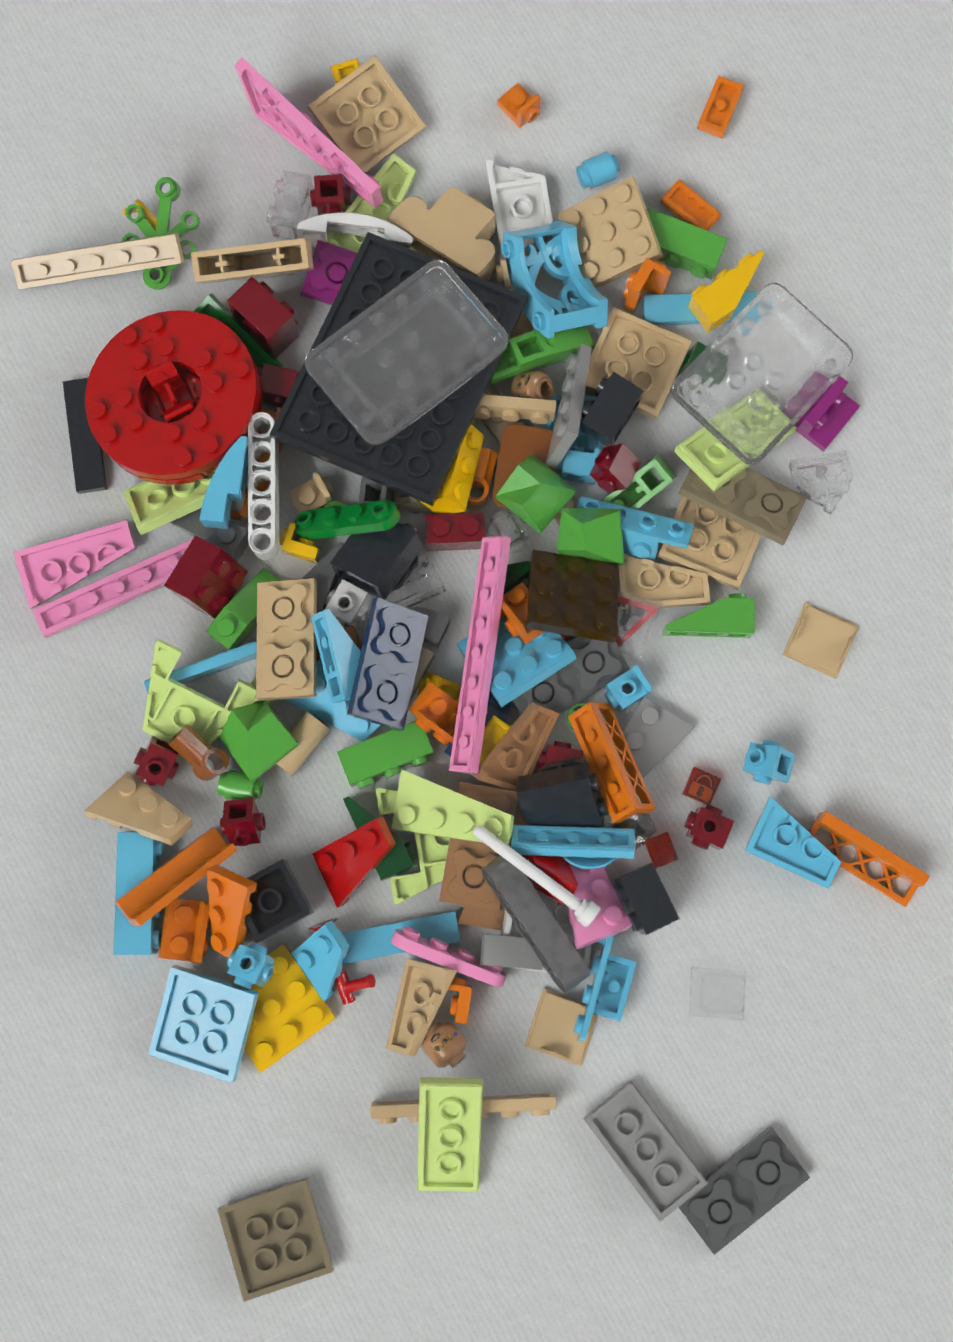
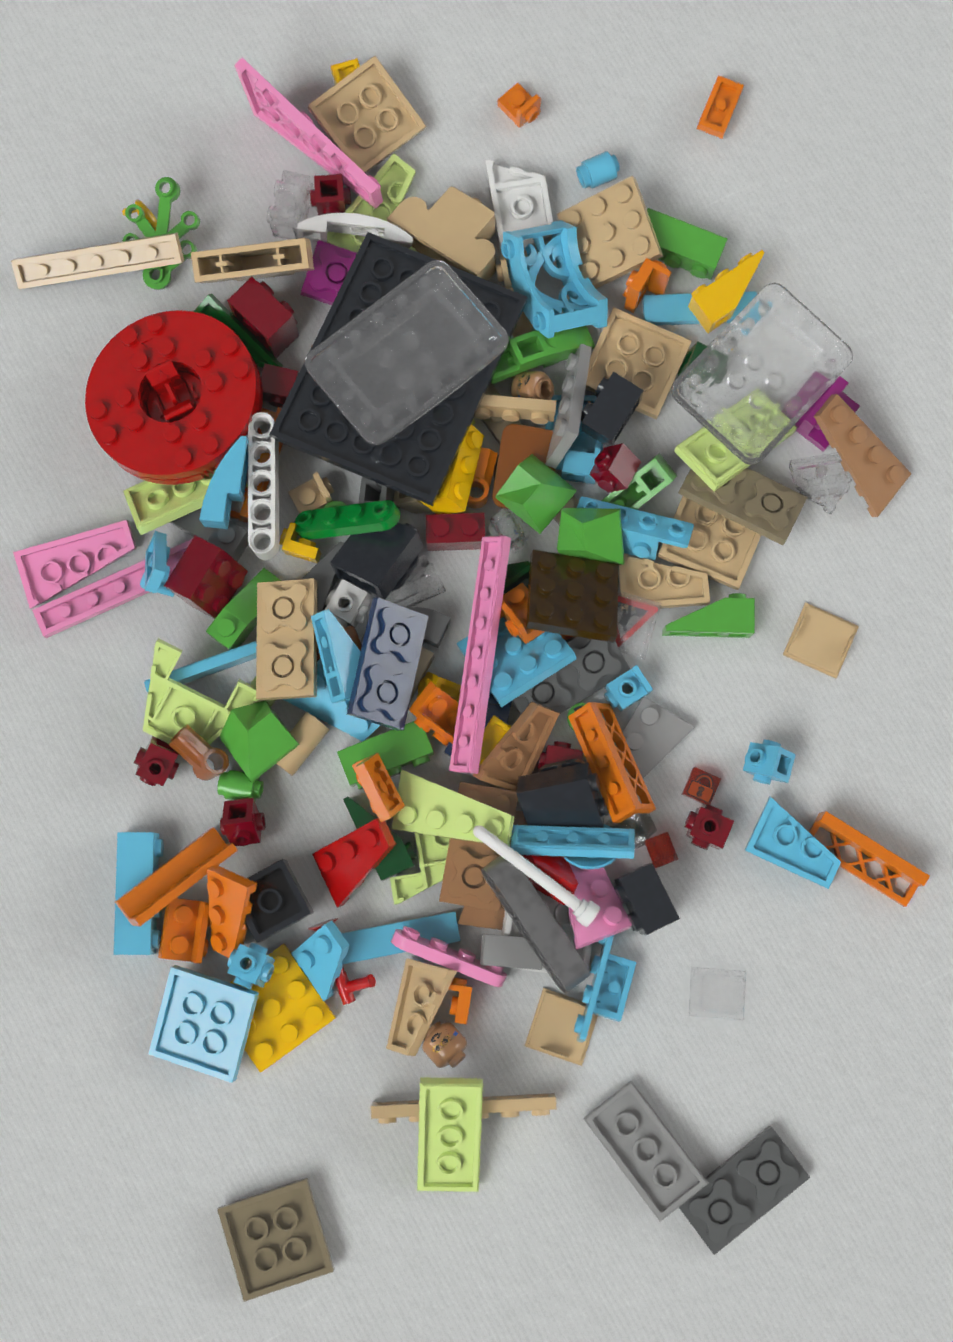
black tile [63,378,107,494] -> none
tan wing [84,771,193,845] -> none
orange plate [660,179,722,231] -> none
none -> medium azure plate [140,531,174,597]
none -> orange bracket [352,753,405,822]
none -> medium nougat wing [814,394,911,517]

